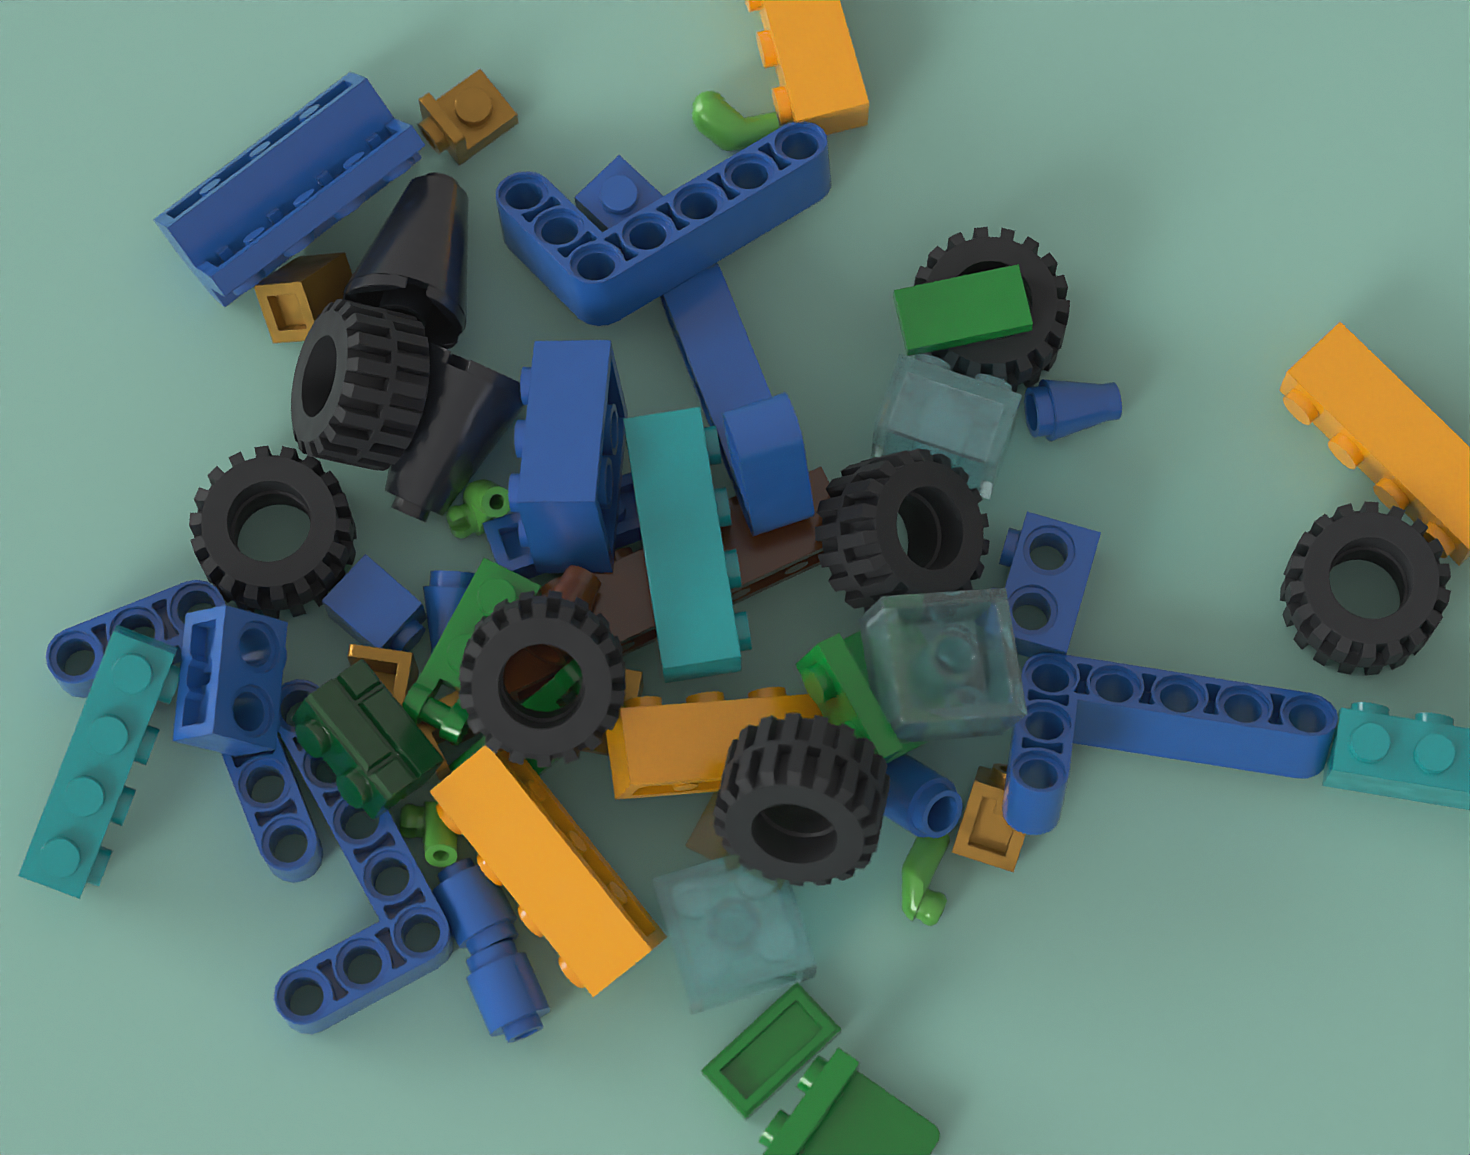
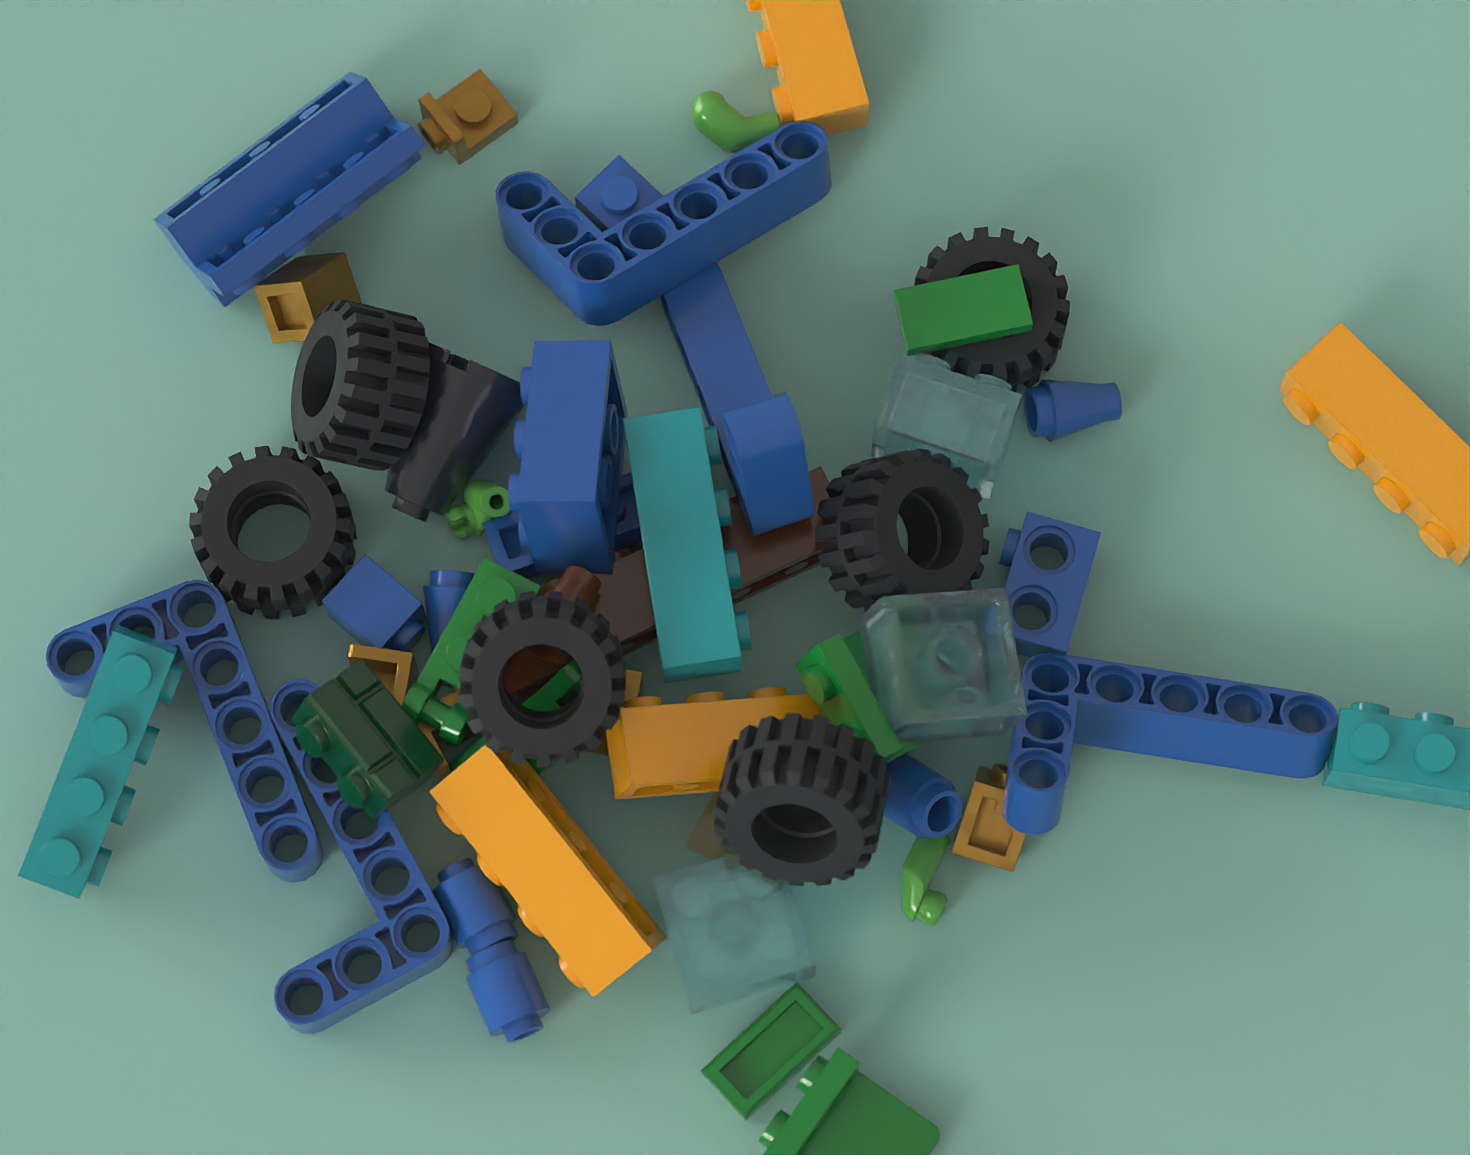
blue brick [173,605,288,756] -> none
black cone [343,172,469,349] -> none
bright green arm [399,801,457,867] -> none
black tyre [1280,501,1451,676] -> none

